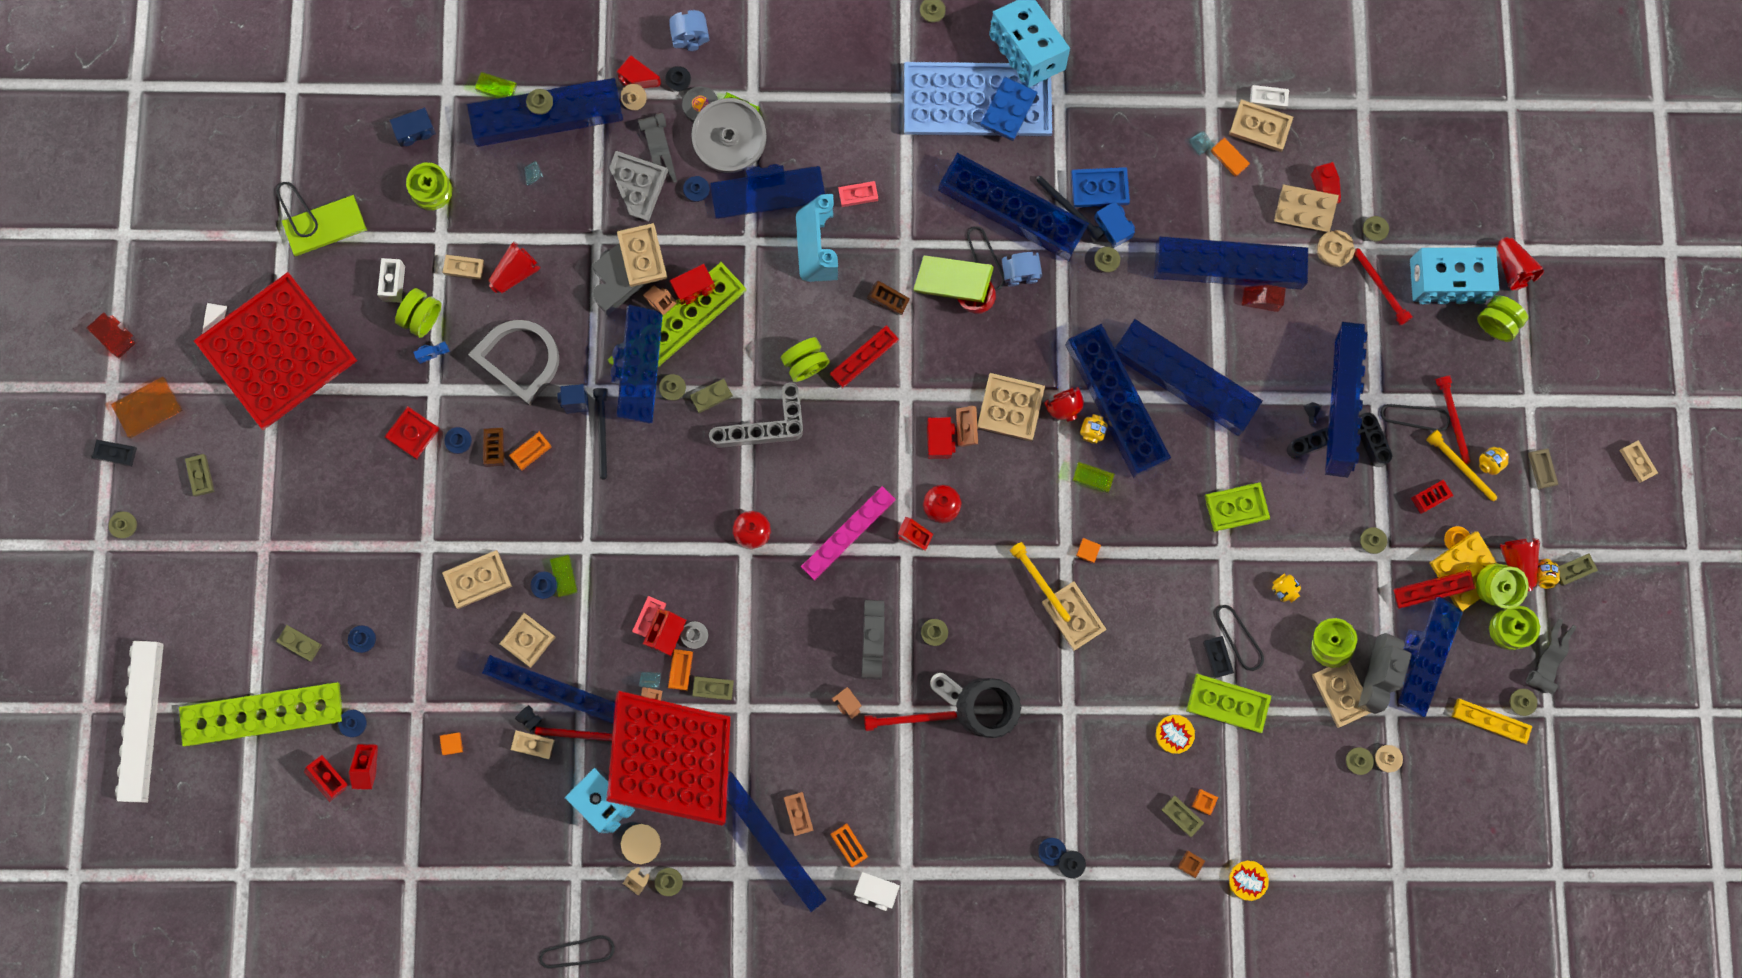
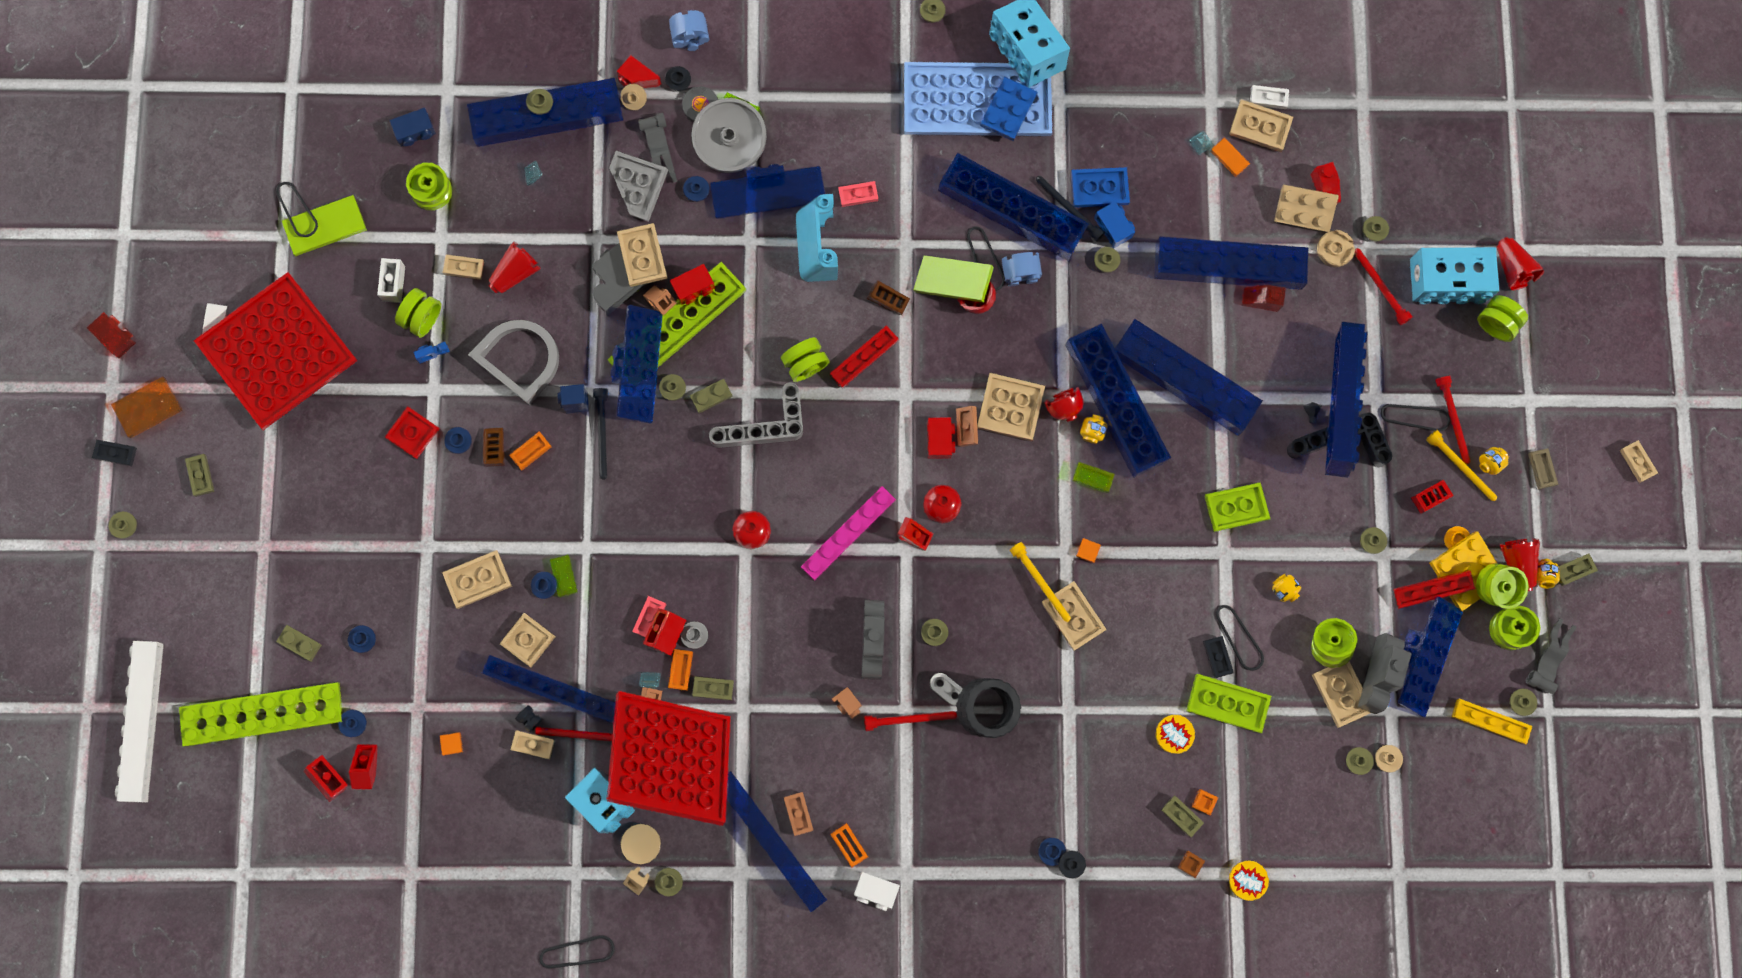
clear neon green plate [475,72,517,102] -> none

